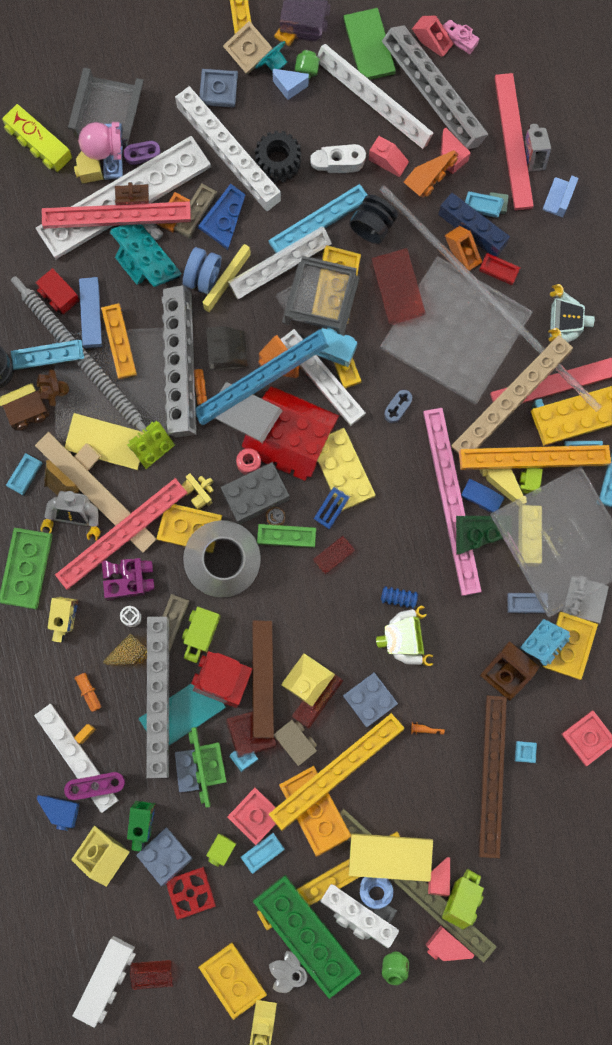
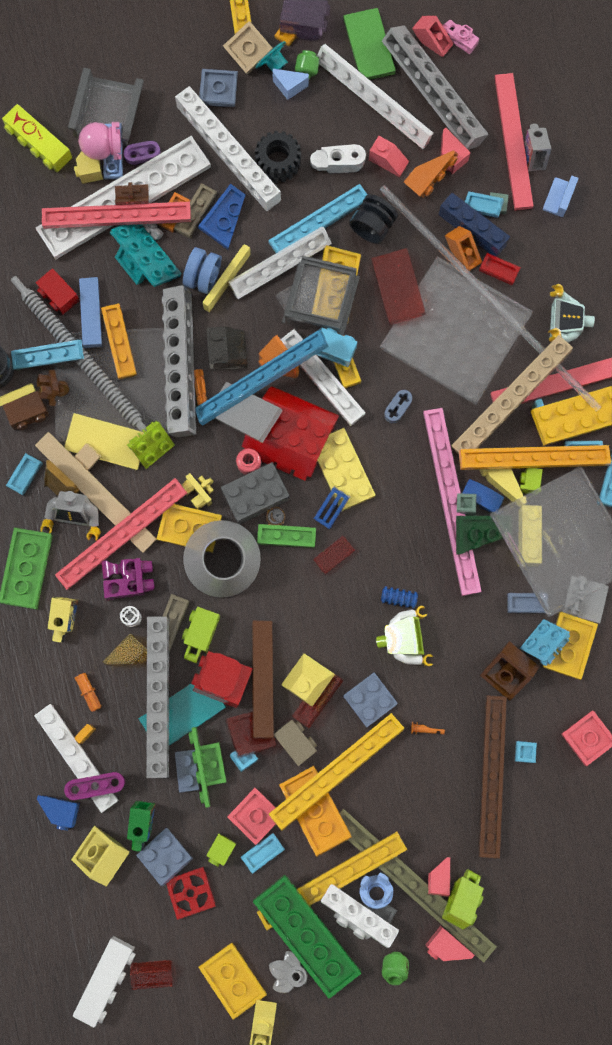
light yellow tile [349,833,433,882] -> none
none -> sand green slope [456,493,477,516]

